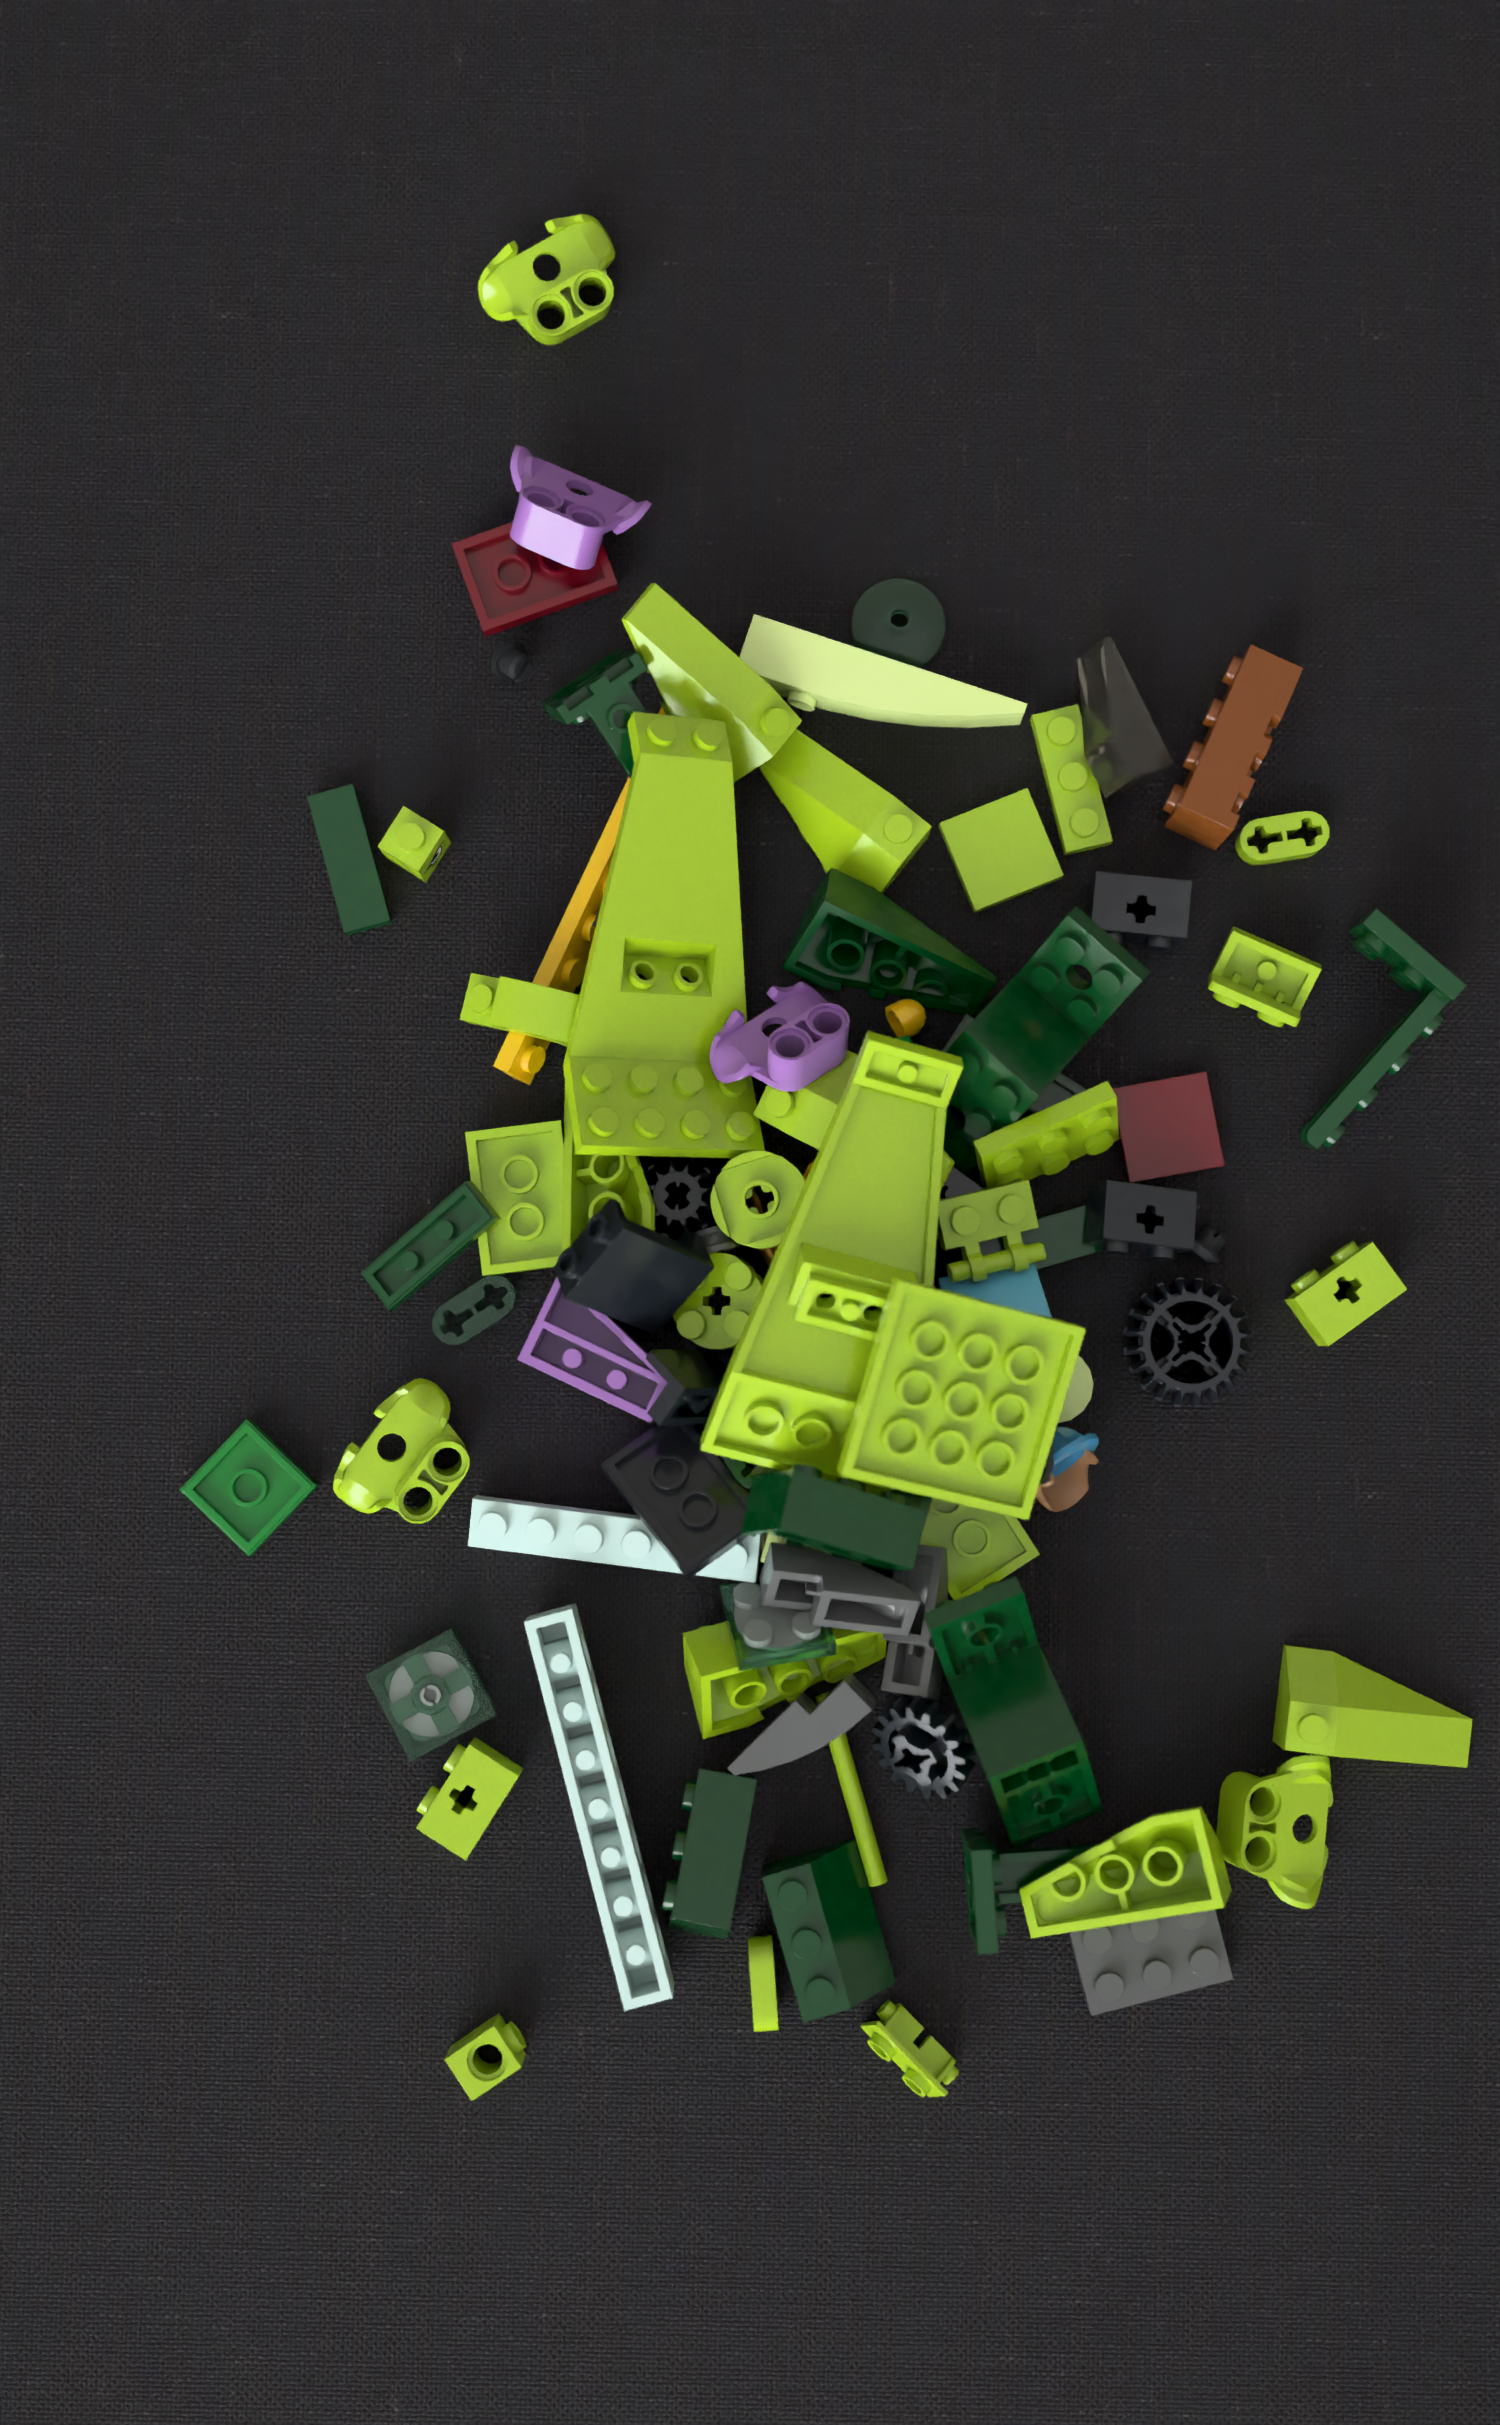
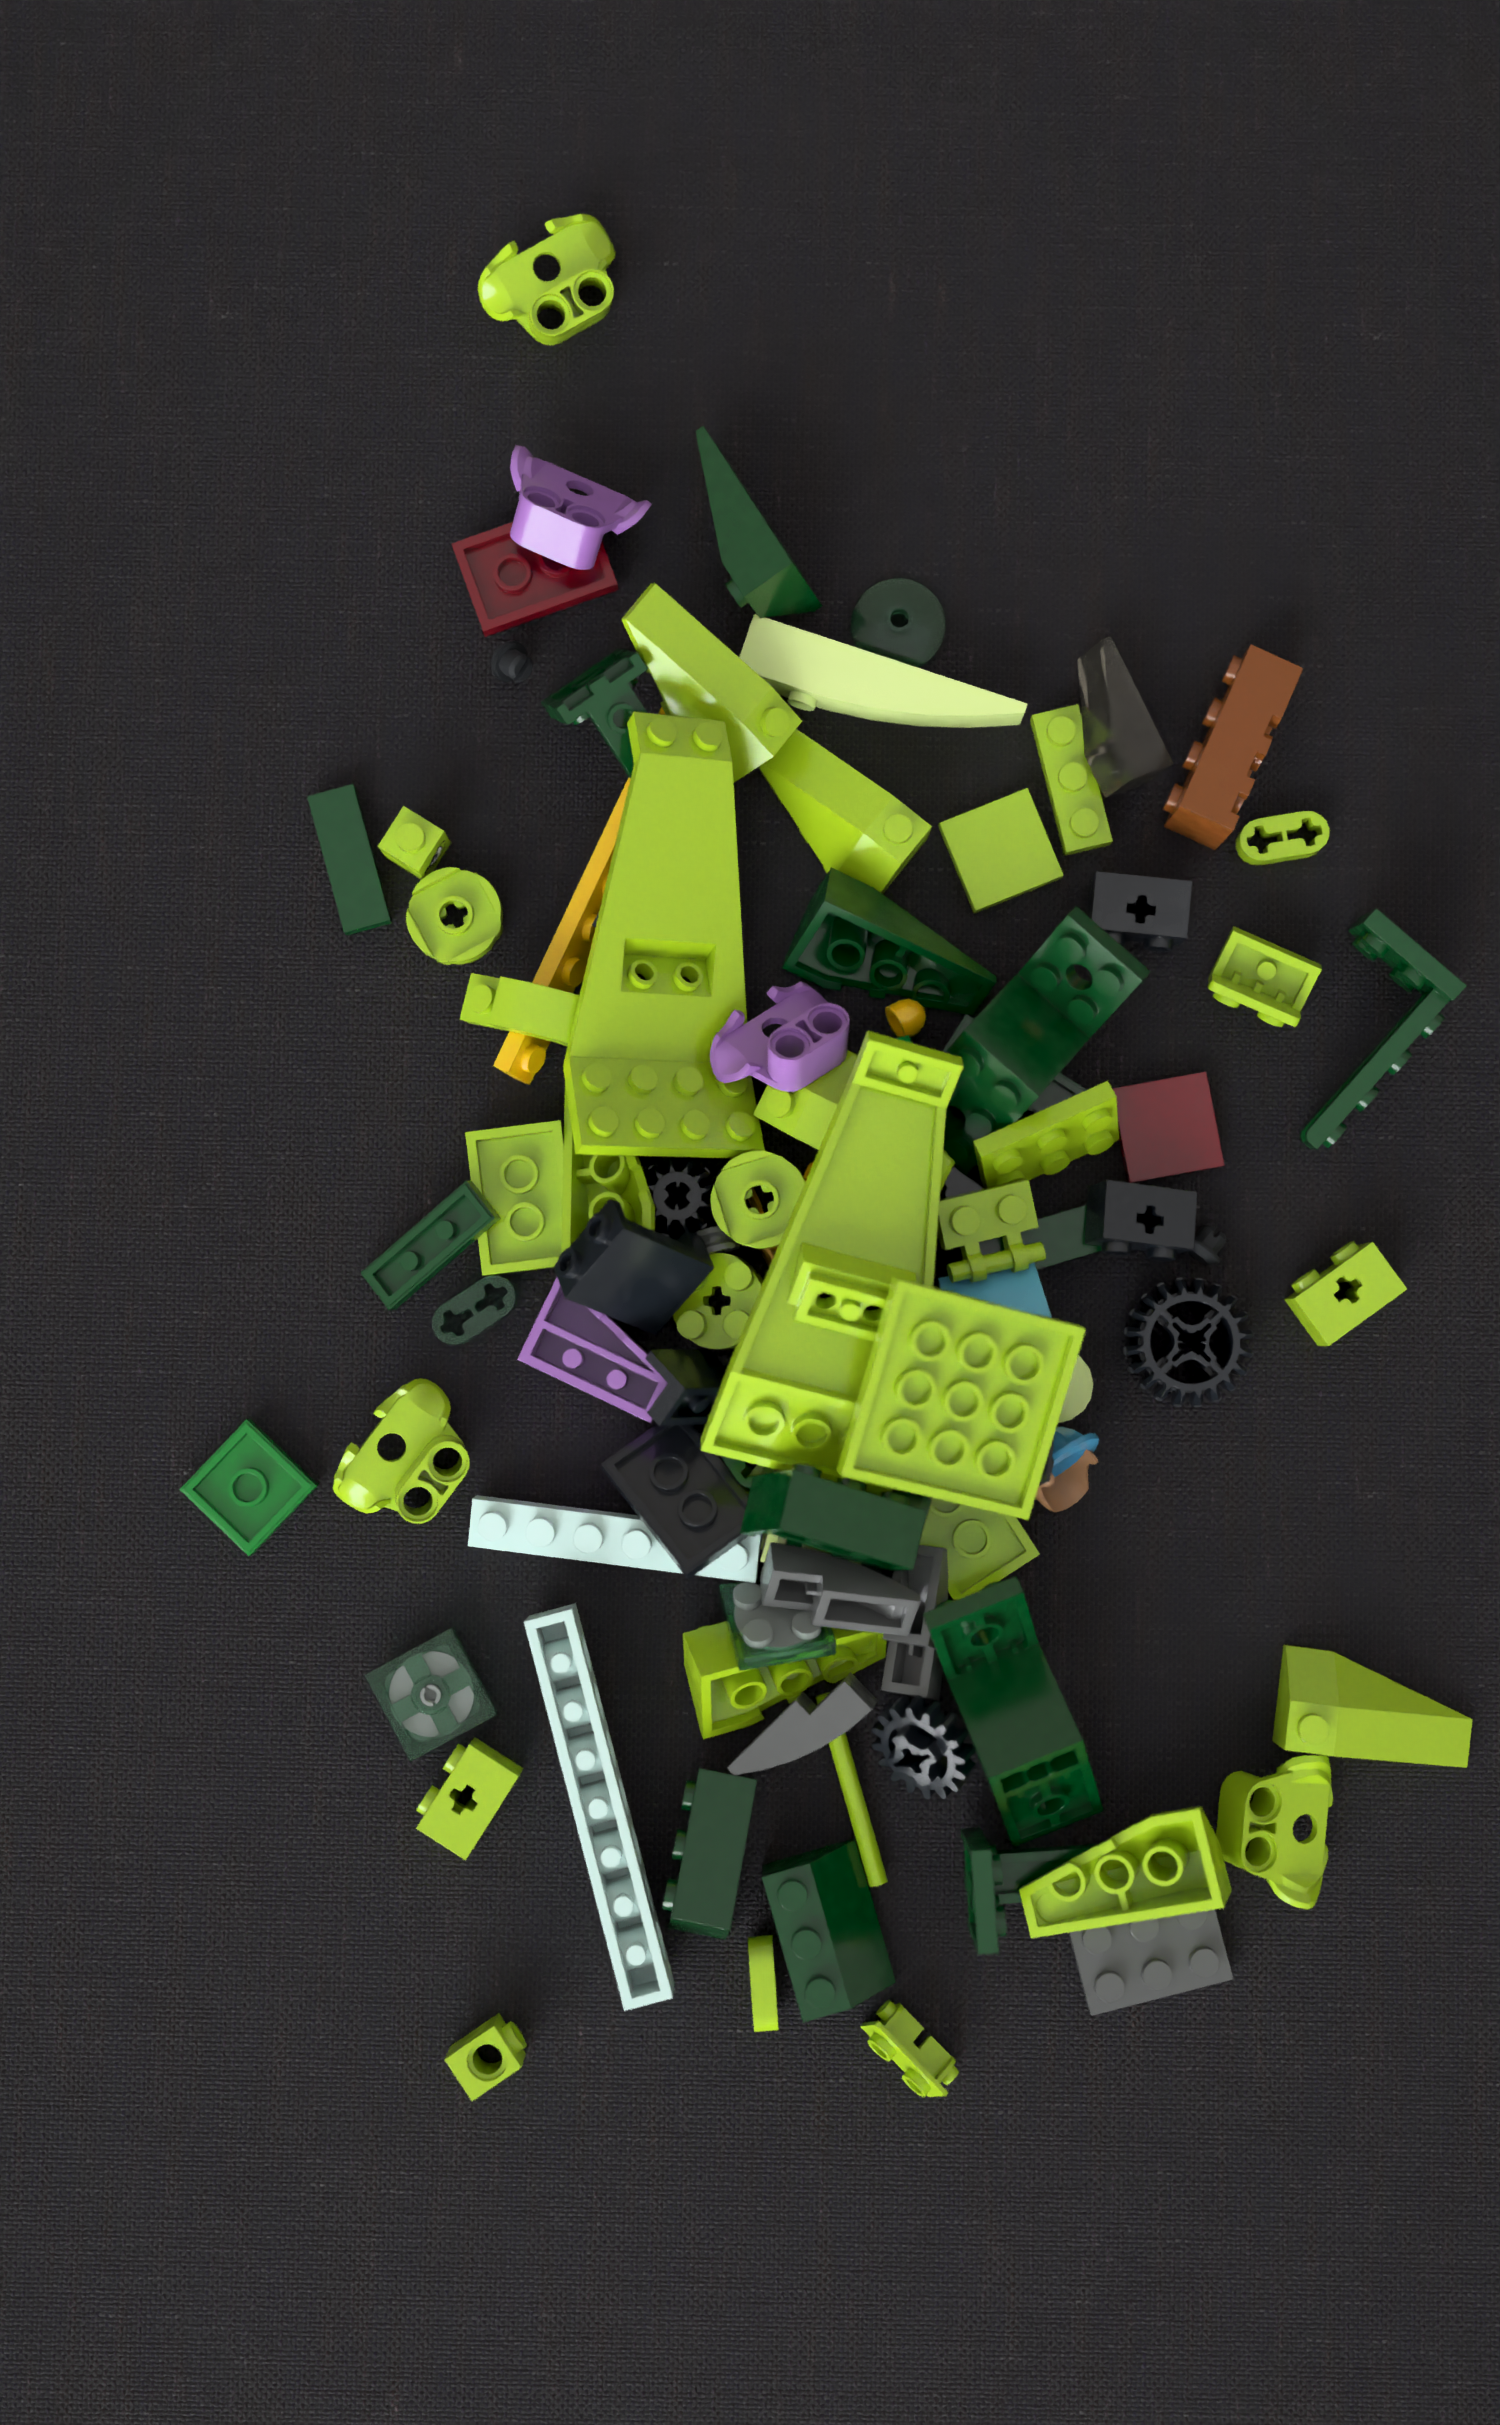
none -> lime plate [406,867,503,965]
none -> dark green wedge [695,426,822,618]

